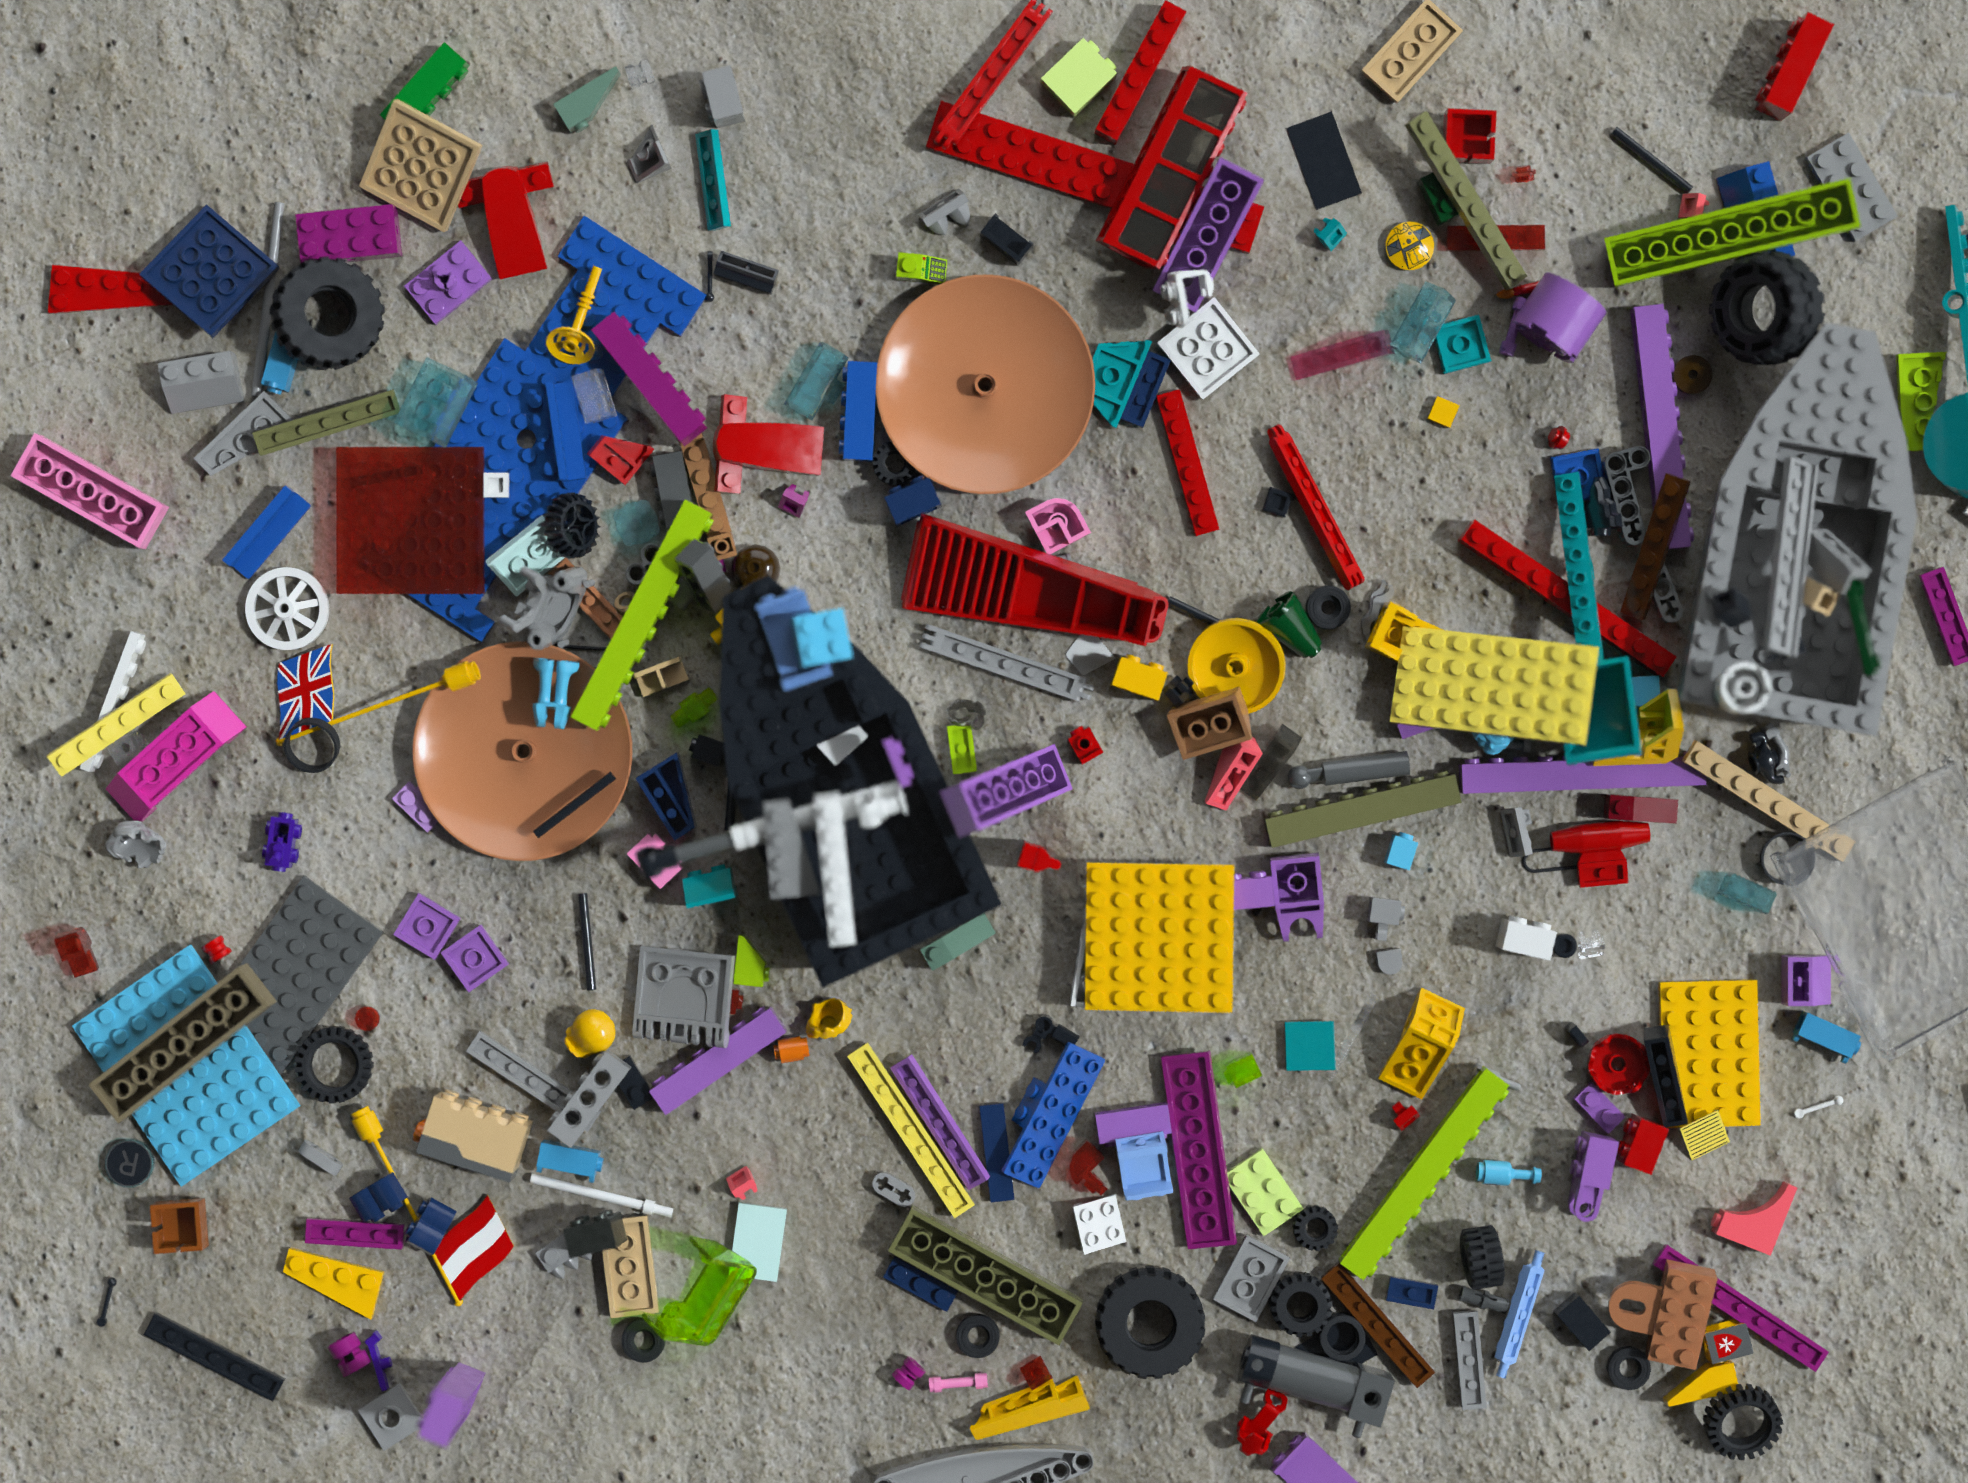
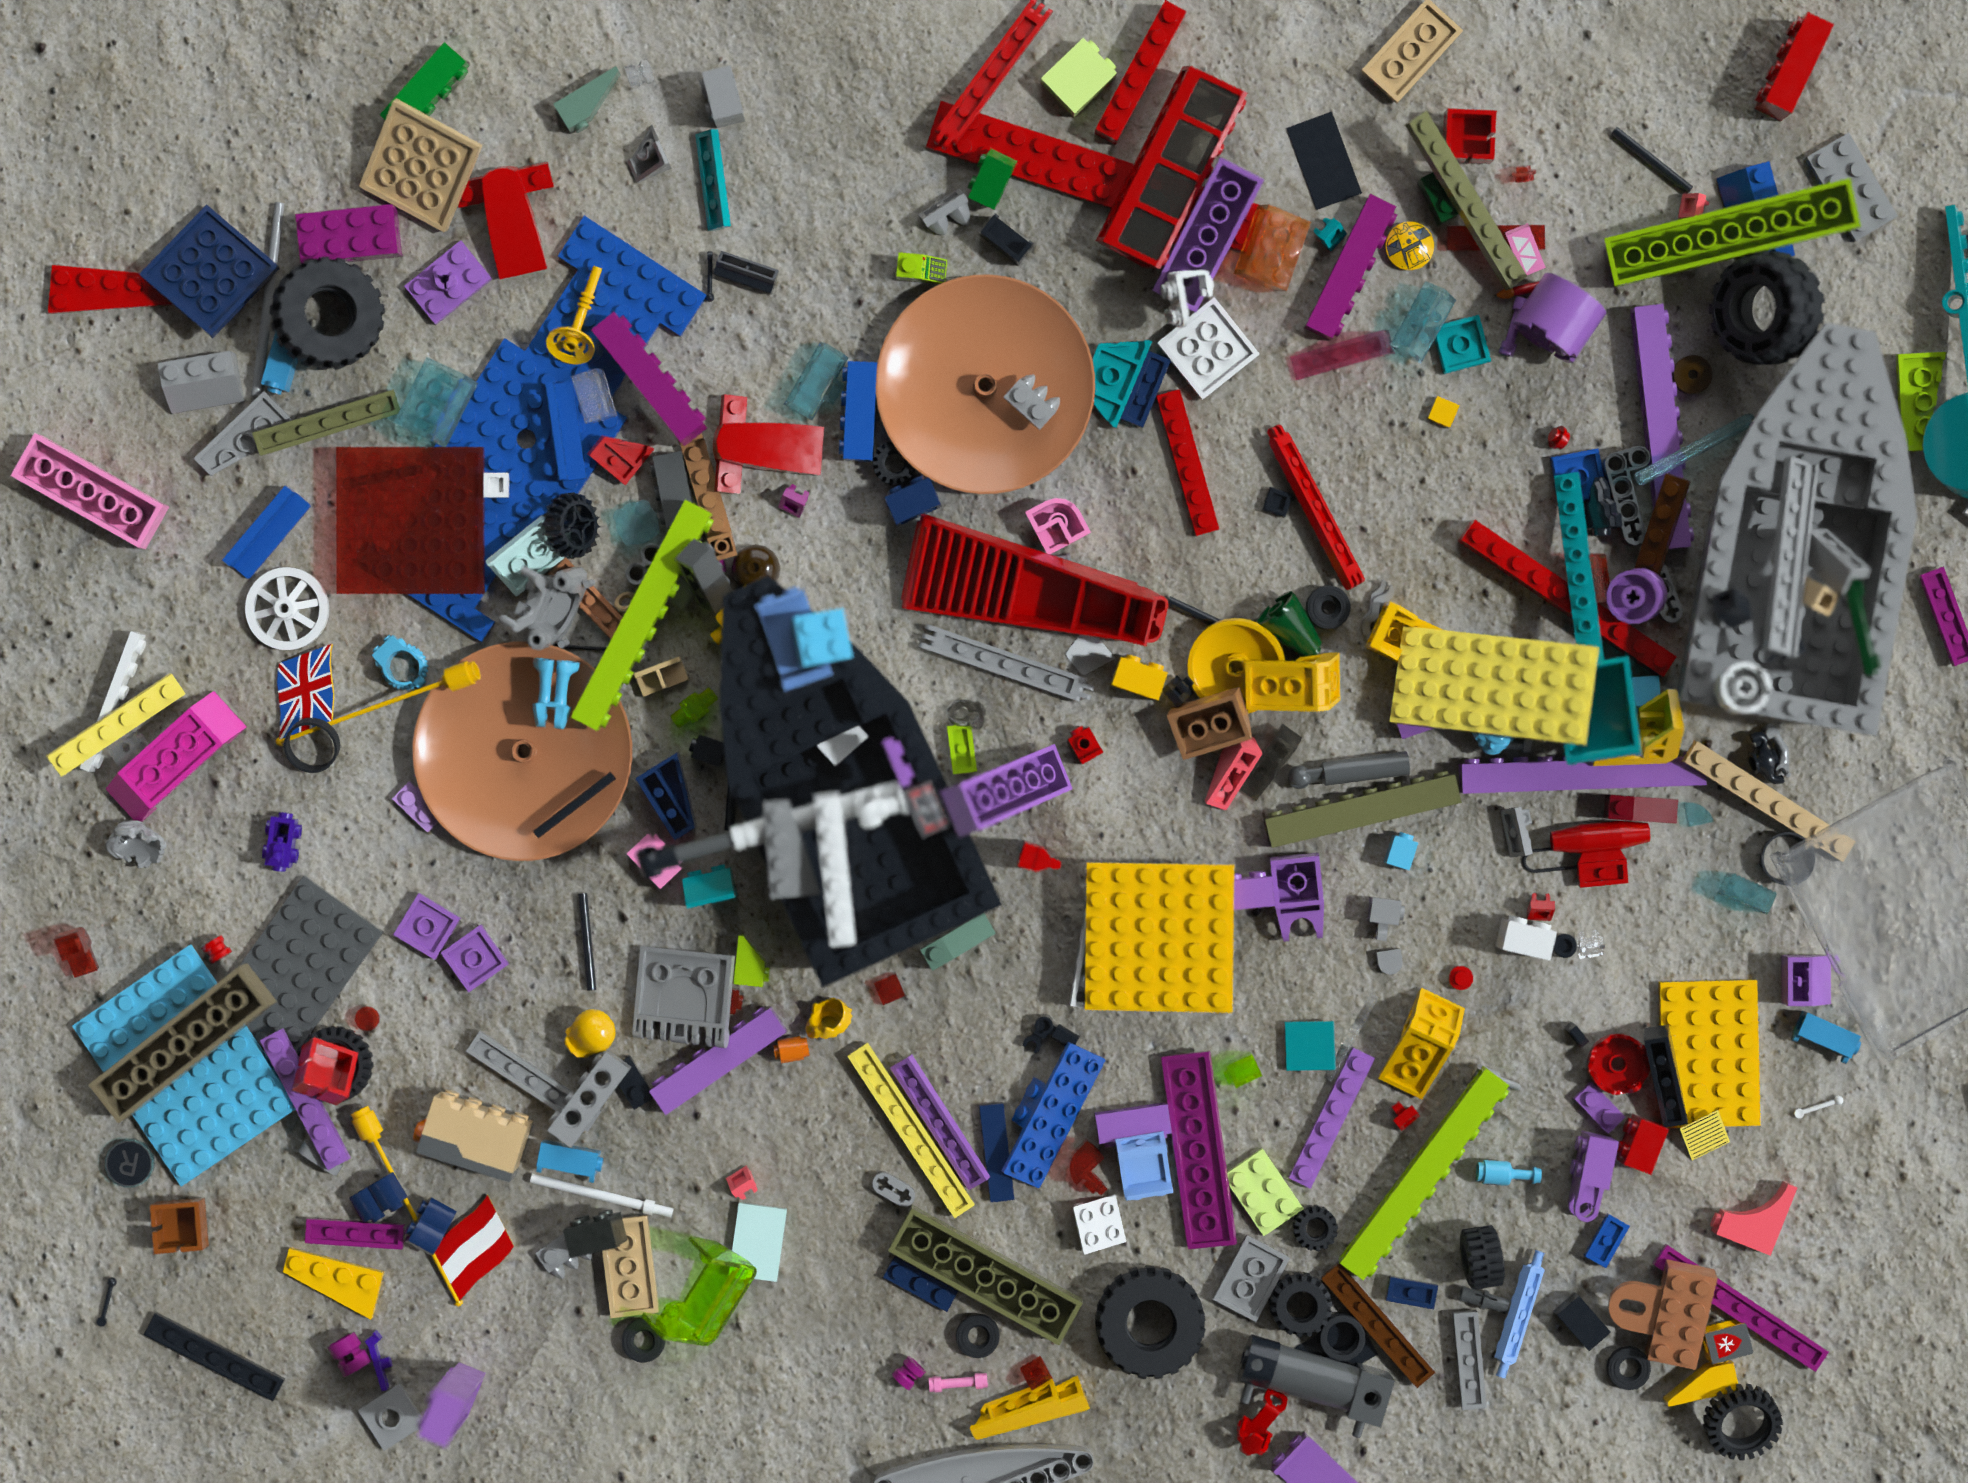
none -> medium lavender plate [260,1028,351,1170]
none -> red piece [292,1037,358,1106]
none -> medium azure piece [372,635,428,690]
none -> clear red plate [874,973,906,1005]
none -> clear slope [903,781,950,838]
none -> green brick [967,149,1018,210]
none -> light grey plate [1003,374,1060,431]
none -> clear orange brick [1233,204,1311,291]
none -> yellow bracket [1245,652,1341,712]
none -> medium lavender plate [1288,1047,1375,1189]
none -> magenta brick [1304,194,1398,341]
none -> red plate [1449,966,1473,990]
none -> bright pink tile [1505,223,1546,275]
none -> red tile [1527,893,1555,921]
none -> blue plate [1584,1213,1630,1268]
none -> clear red tile [1589,553,1610,603]
none -> medium lavender wheel [1607,568,1667,624]
none -> clear light blue axle [1634,413,1754,485]
none -> clear light blue tile [1683,802,1714,827]

